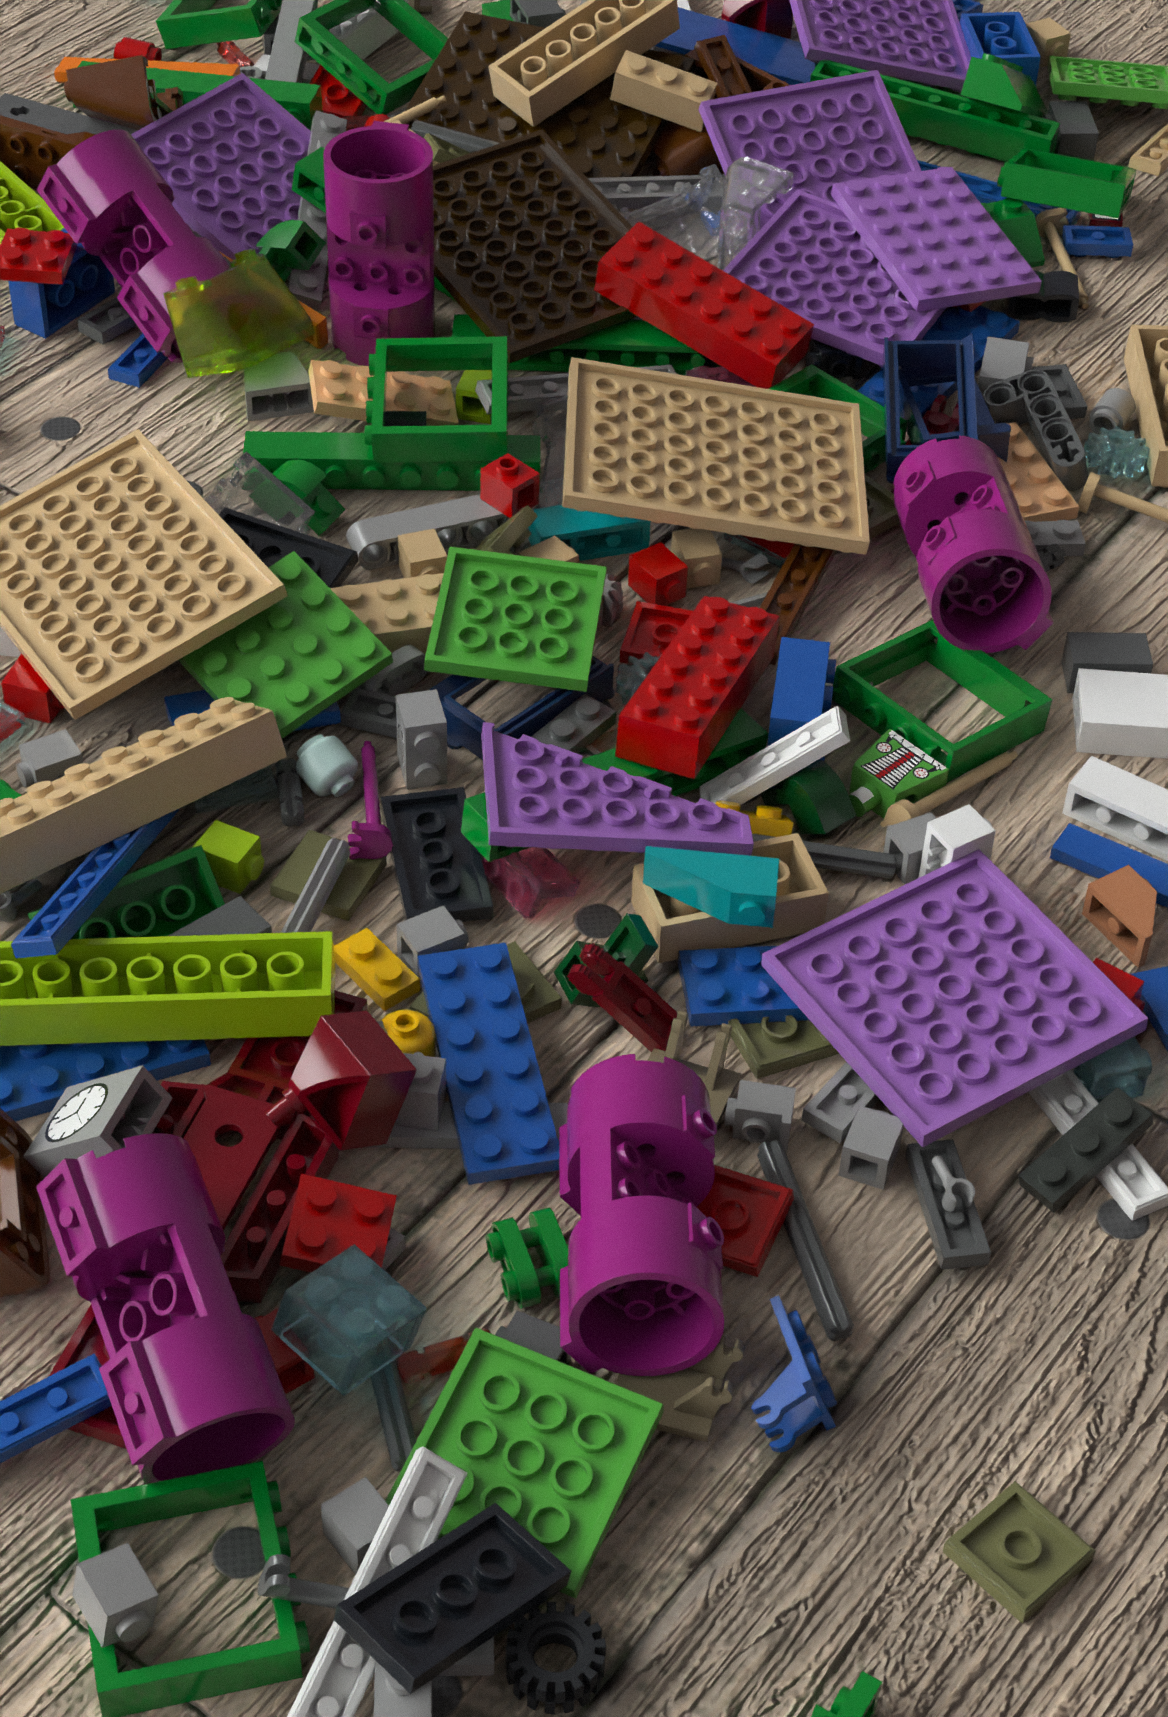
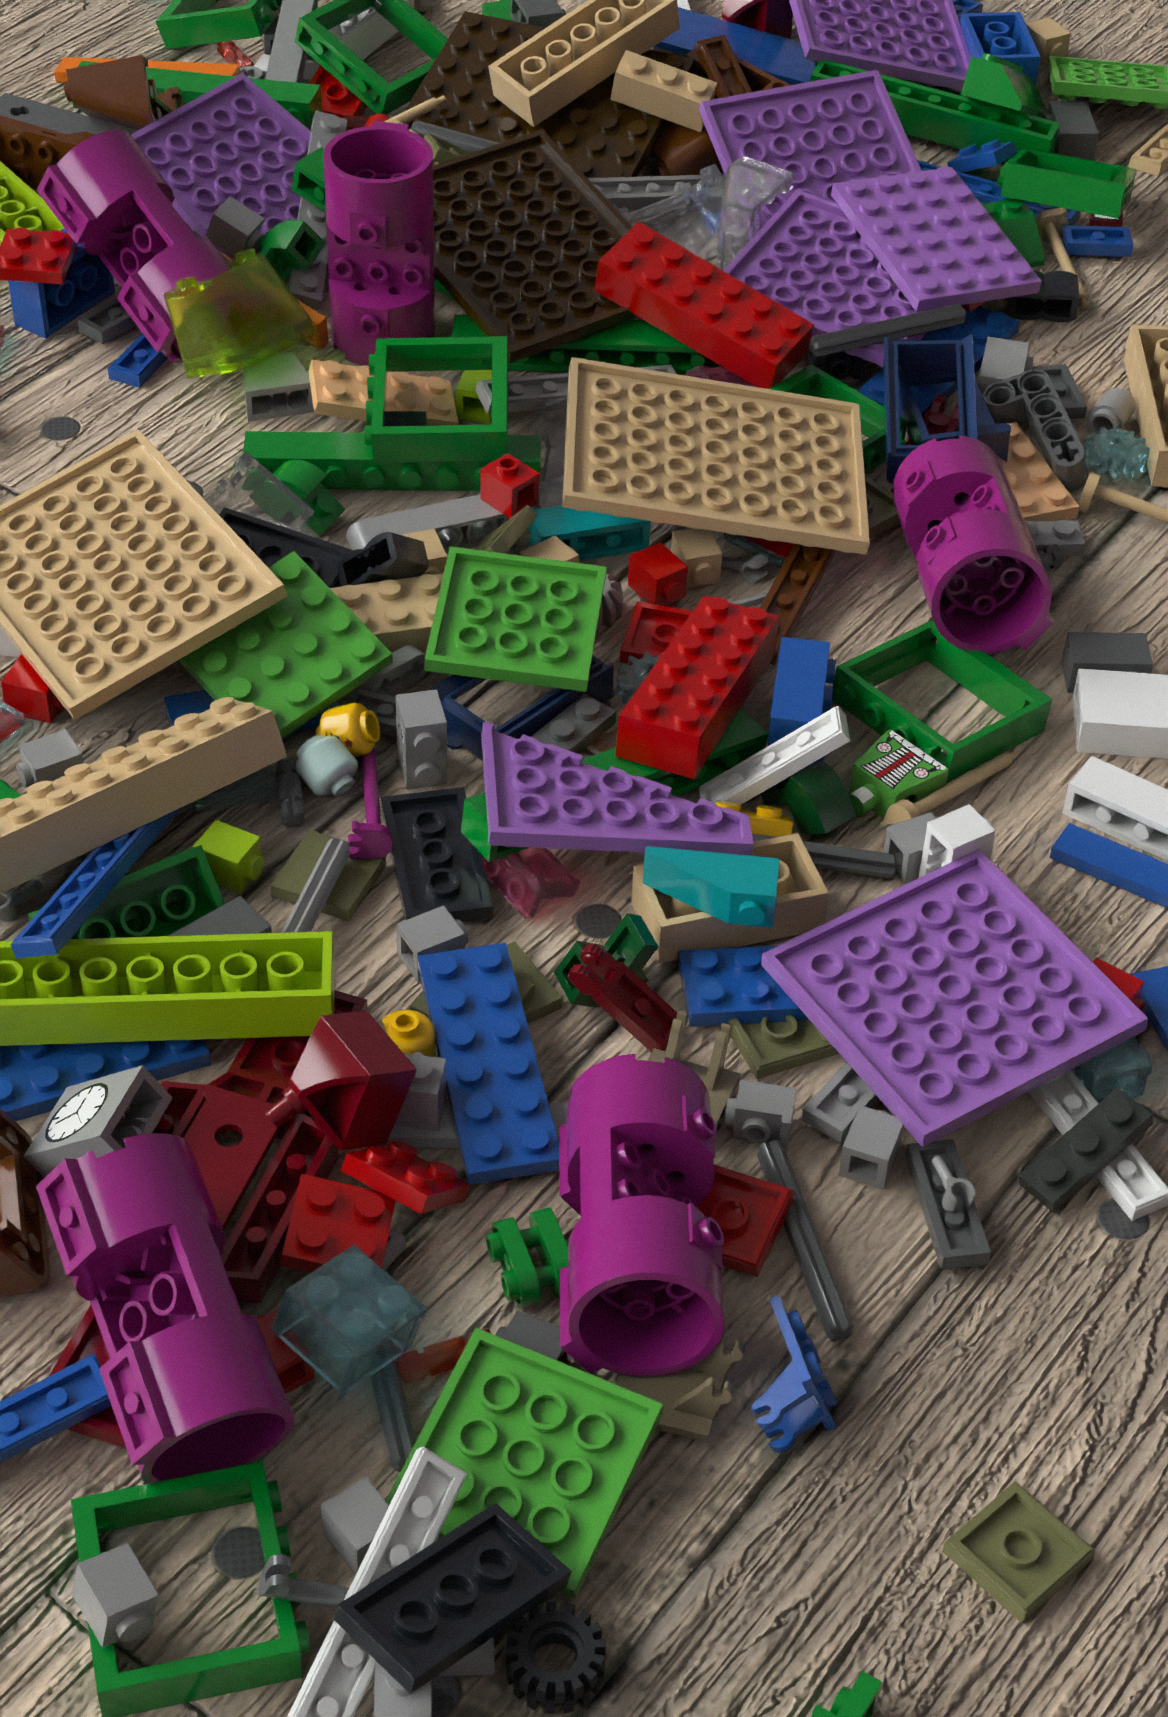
red brick [114,37,162,61] -> none
yellow plate [334,928,420,1011] -> none
nougat slope [1082,865,1157,968] -> none
none -> light grey brick [205,196,265,260]
none -> yellow head [316,703,380,757]
none -> black brick [337,532,429,587]
none -> red plate [341,1141,470,1214]
none -> dark grey axle [808,304,966,357]
none -> blue plate [947,139,1017,172]

